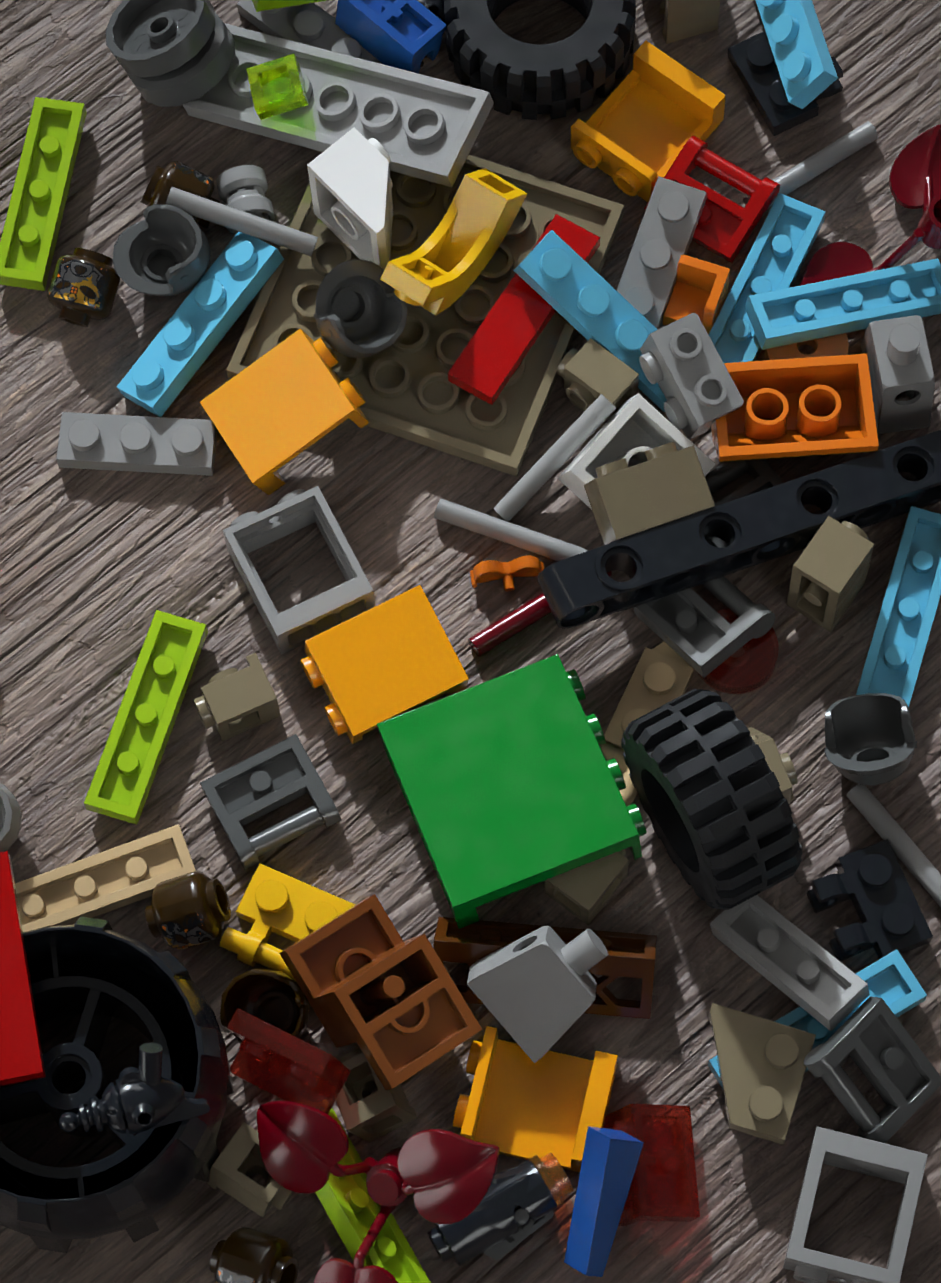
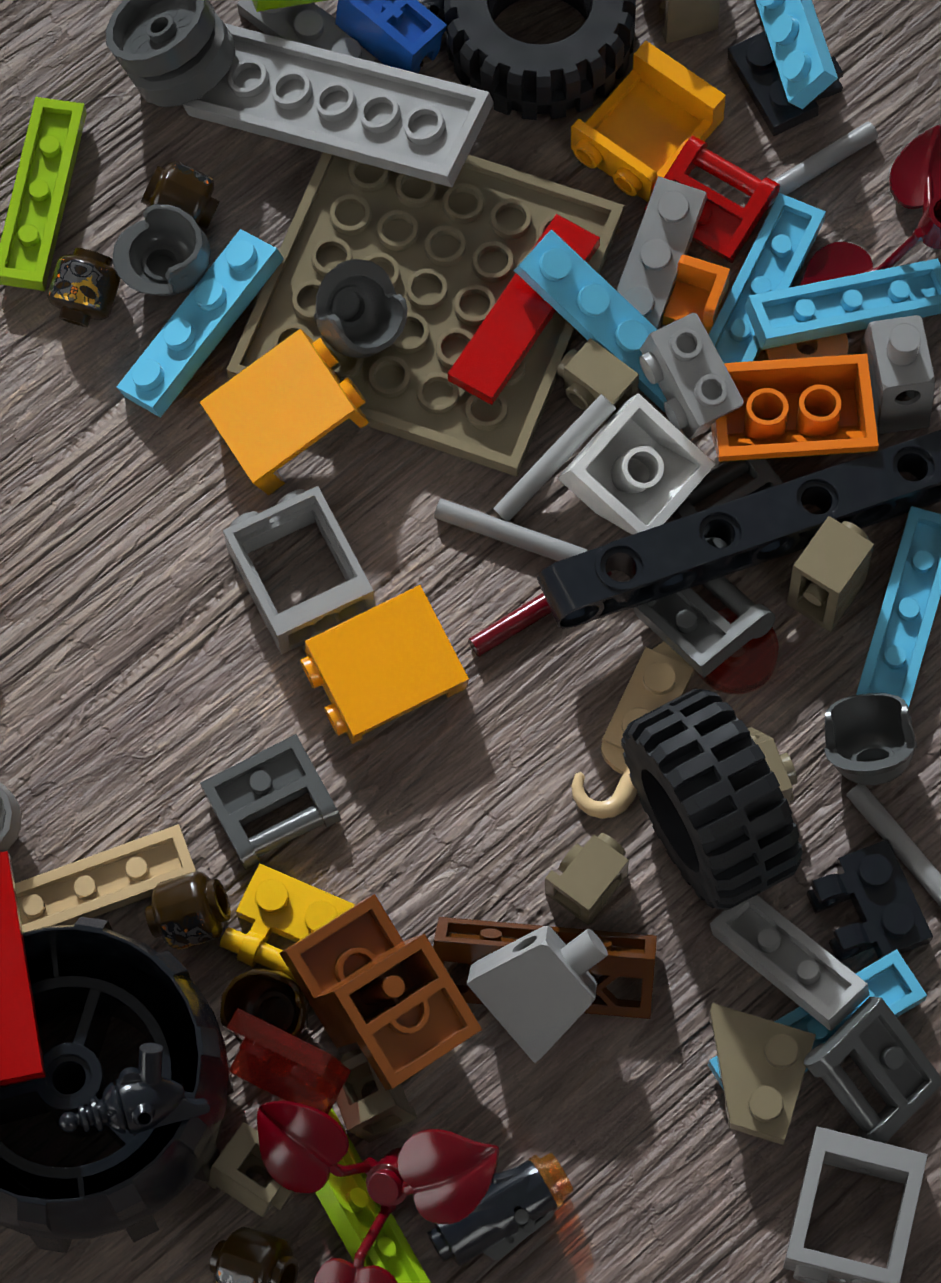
light grey plate [56,412,218,476] -> none
lime plate [84,610,208,825] -> none
light grey bar [166,187,318,257] -> none
dark tan brick [193,652,281,741] -> none
light grey wheel [216,165,275,234] -> none
clear neon green plate [246,54,309,120] -> none
white slope [307,127,393,270] -> none
green panel [377,654,647,929] -> none
yellow arch [380,168,528,315] -> none
light orange panel [453,1026,618,1172] -> none
orange piece [470,555,544,592] -> none
blue piece [564,1126,644,1277] -> none
dark tan brick [584,442,715,545] -> none
clear red bracket [604,1104,700,1226] -> none

